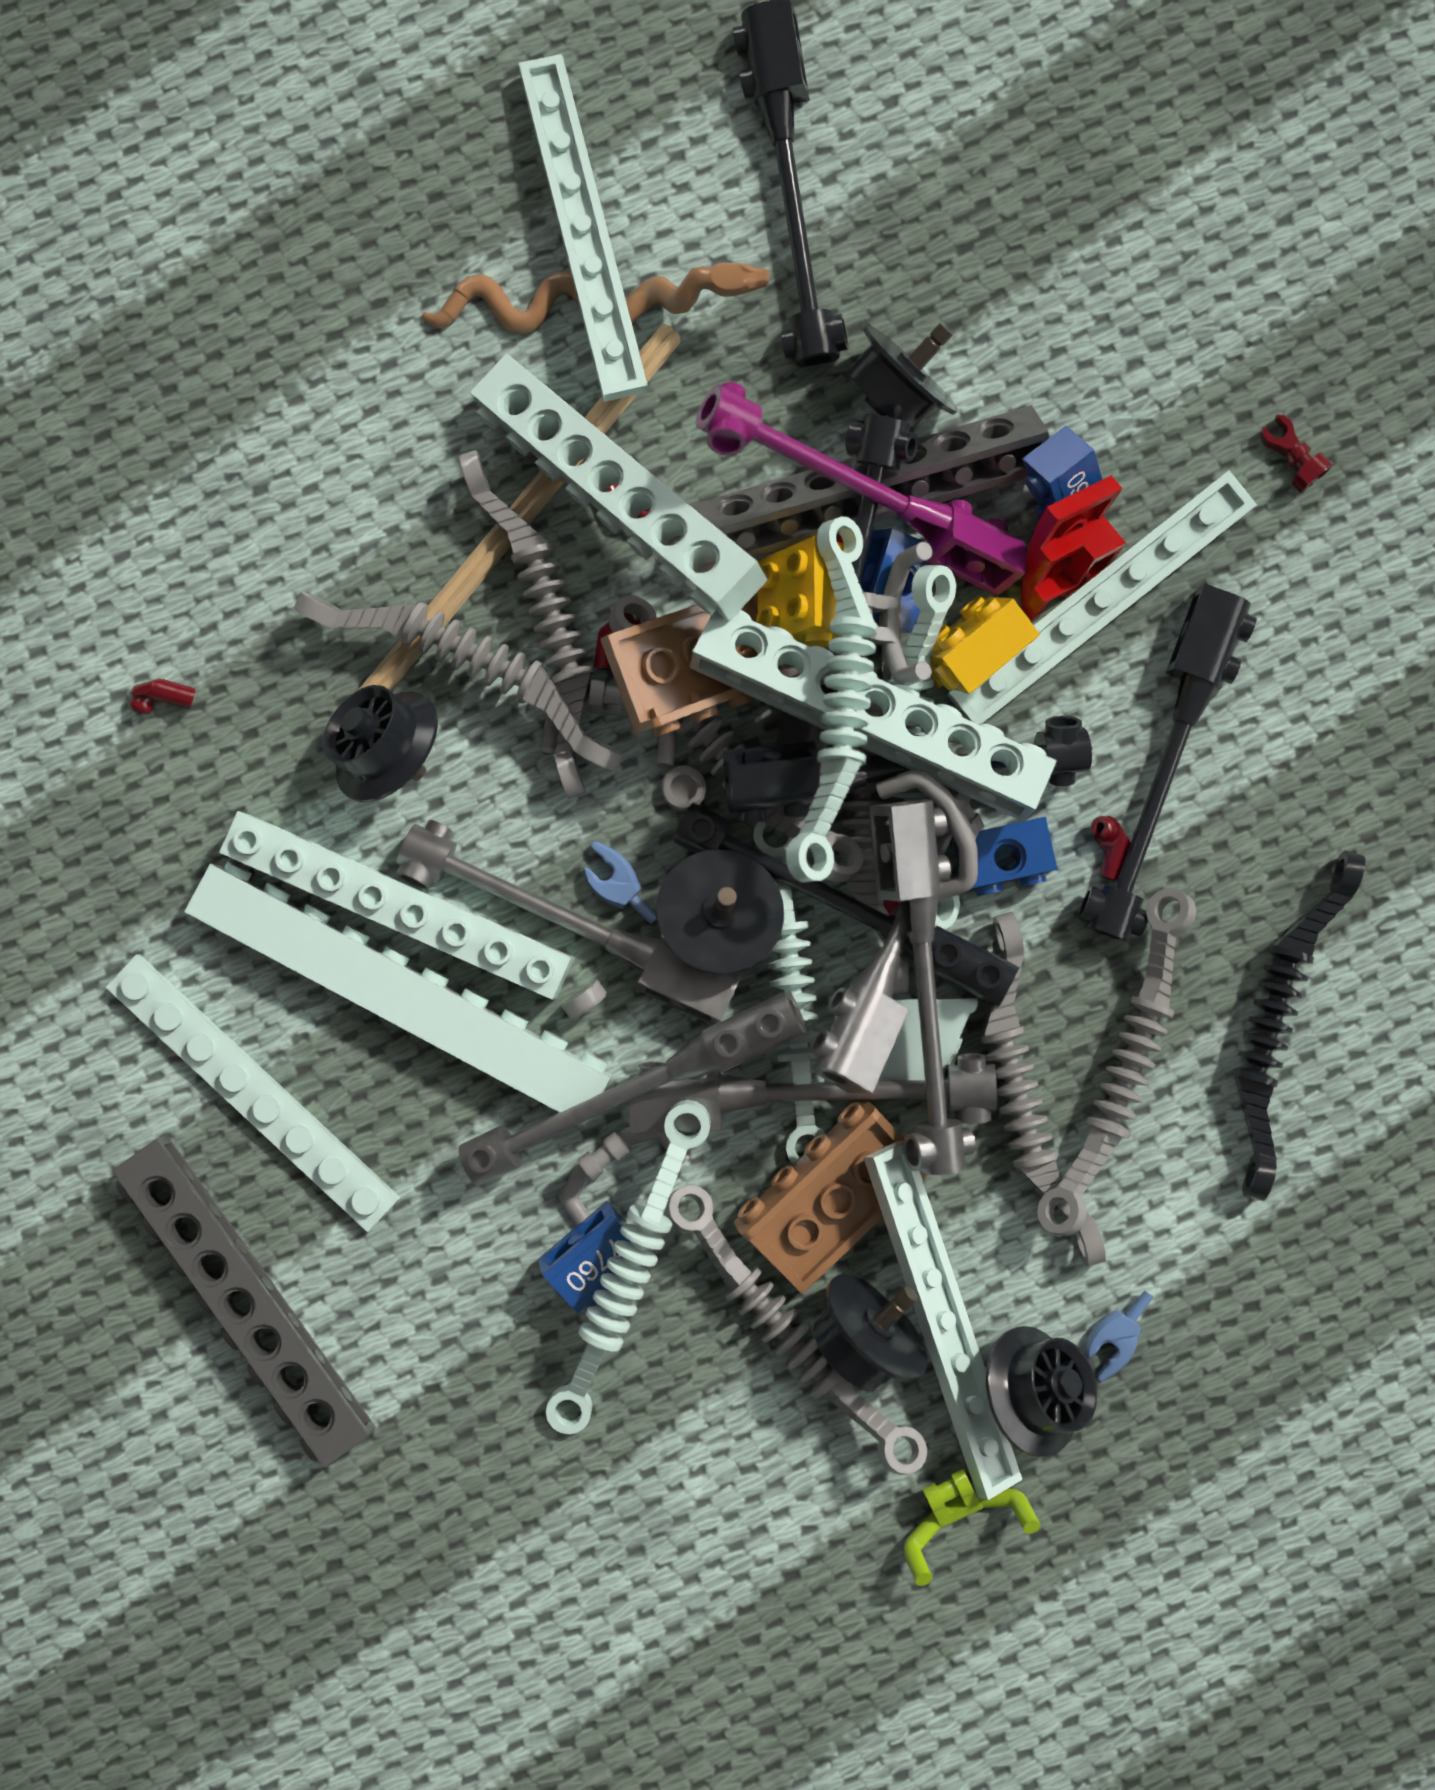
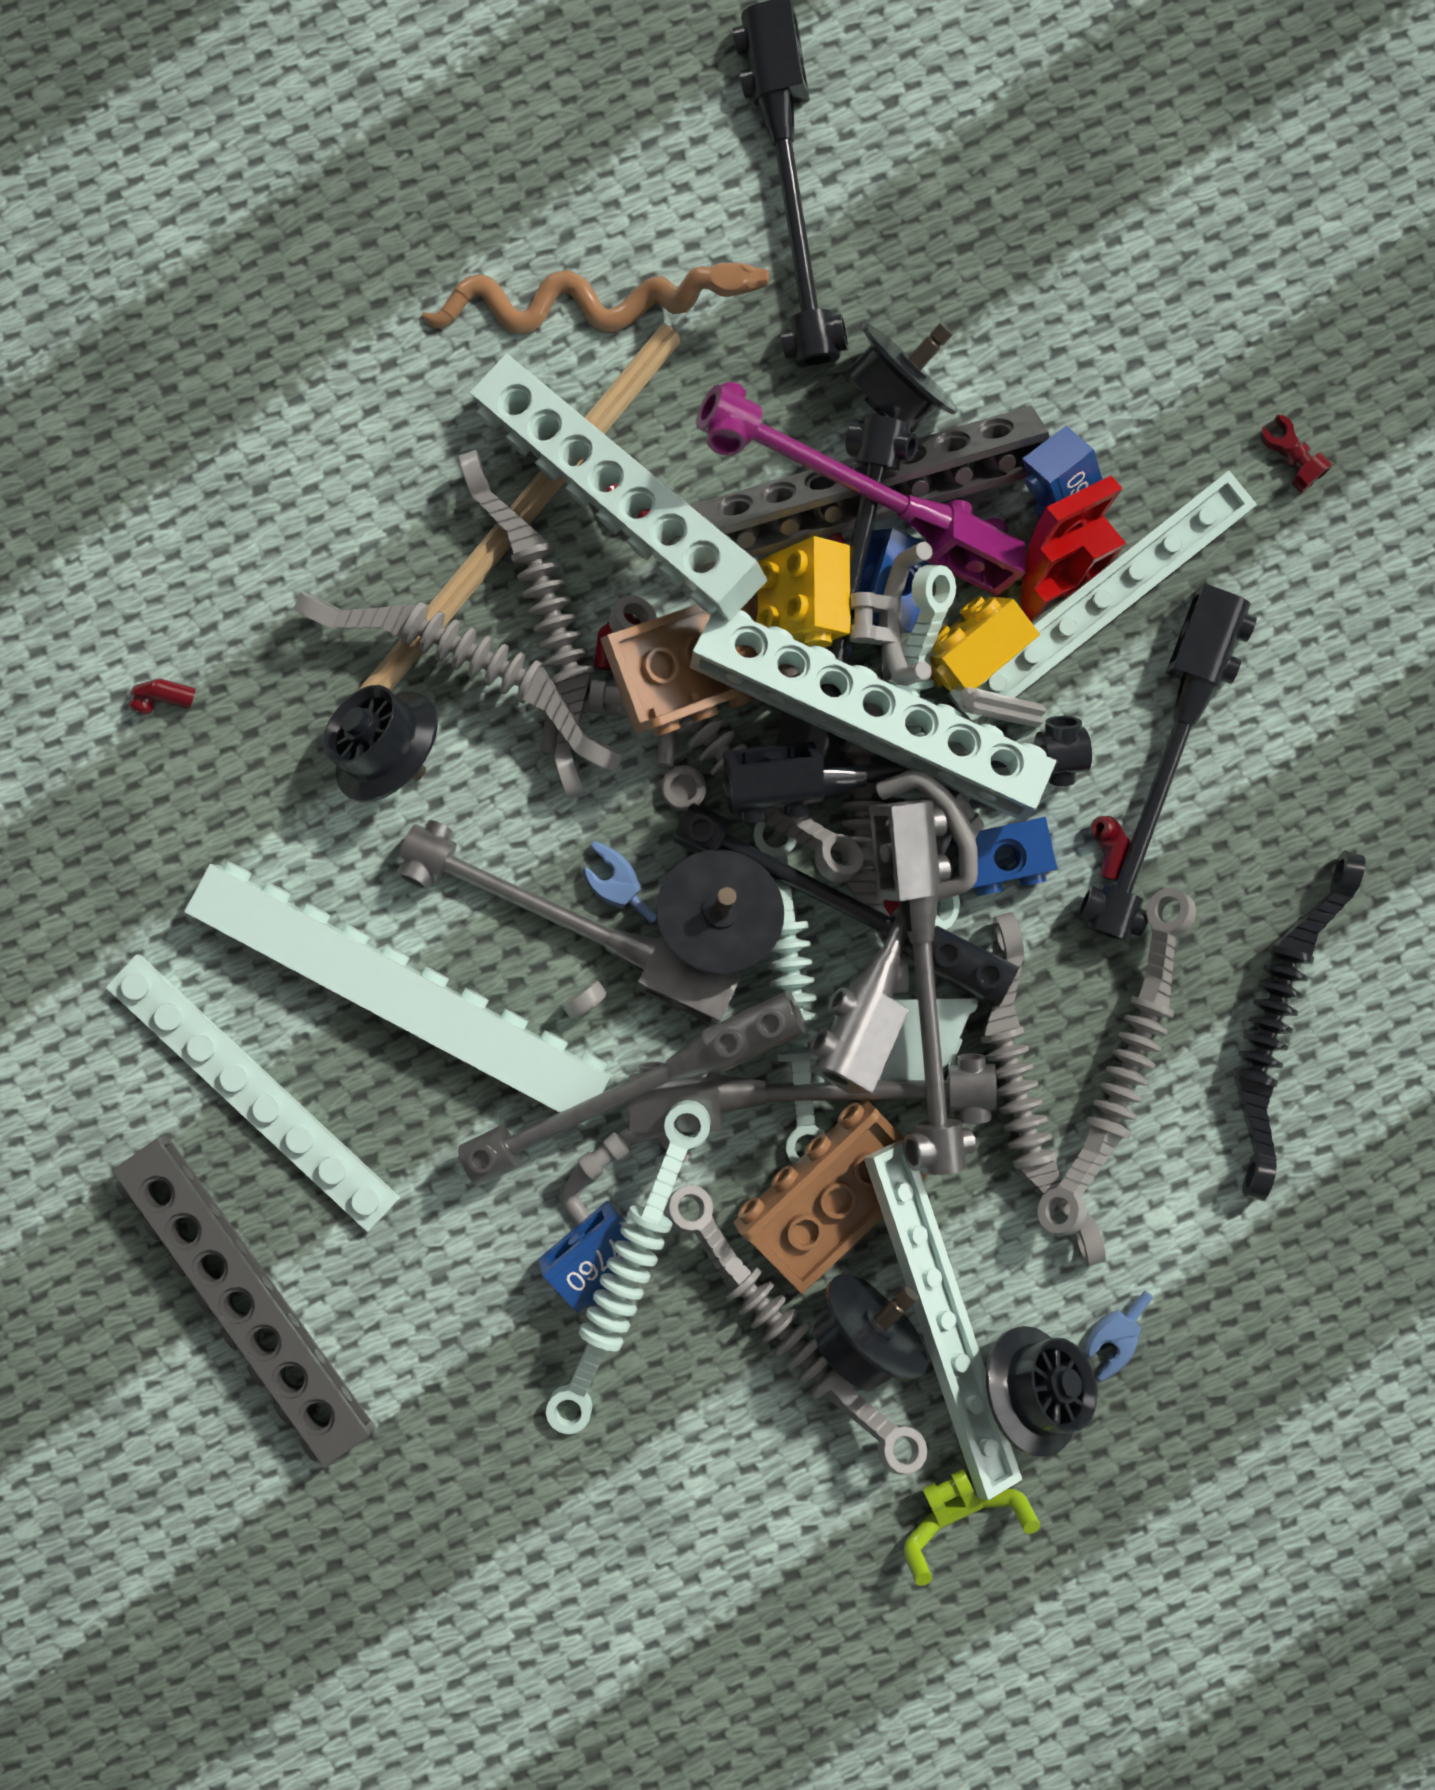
light aqua brick [219,811,574,1000] -> none
light aqua plate [519,54,648,402] -> none
light aqua piece [786,517,878,882] -> none
none -> light grey axle [958,687,1046,728]

